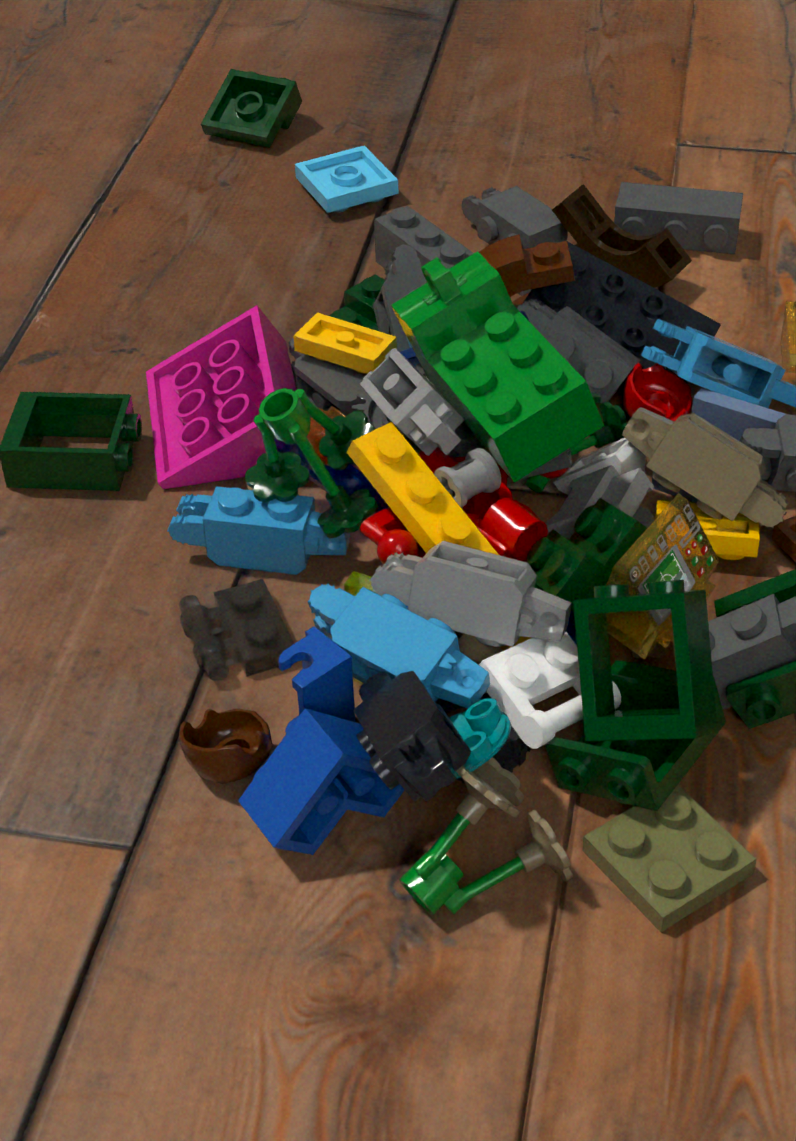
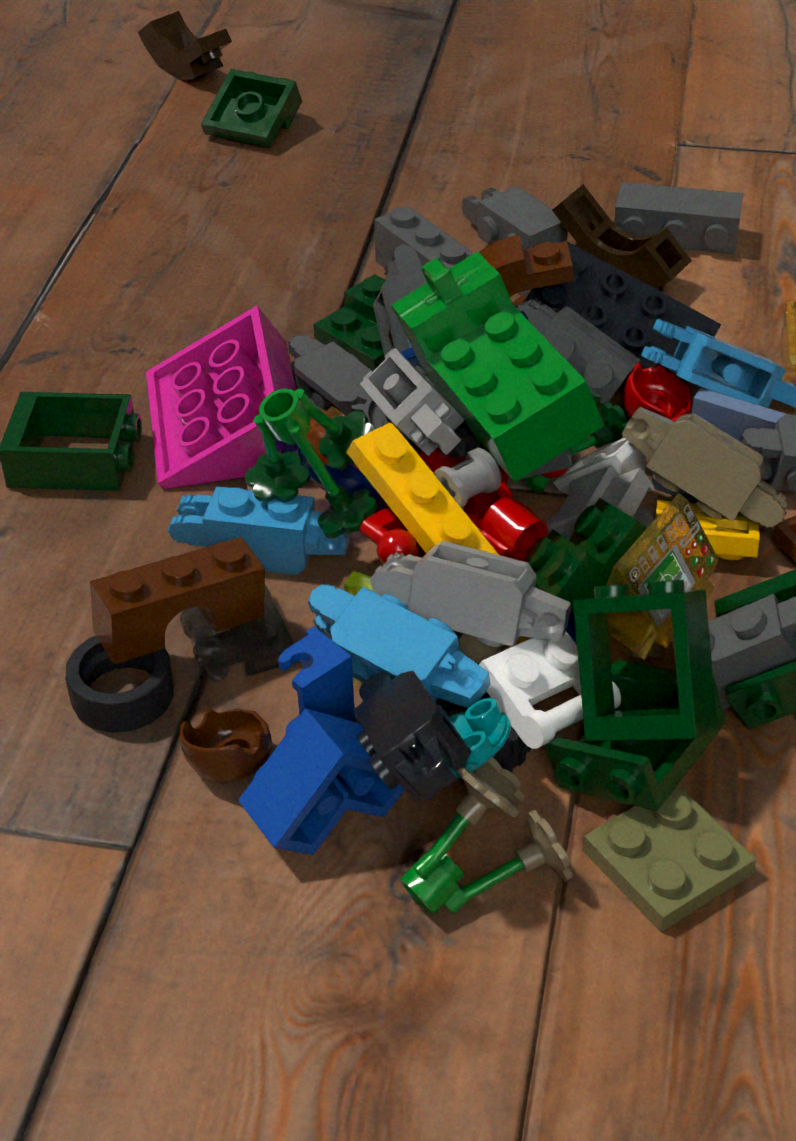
yellow plate [293,312,397,374] -> none
medium azure plate [295,145,399,213] -> none
none -> black tyre [65,636,174,733]
none -> reddish brown arch [90,537,265,664]
none -> dark brown arch [138,11,232,80]

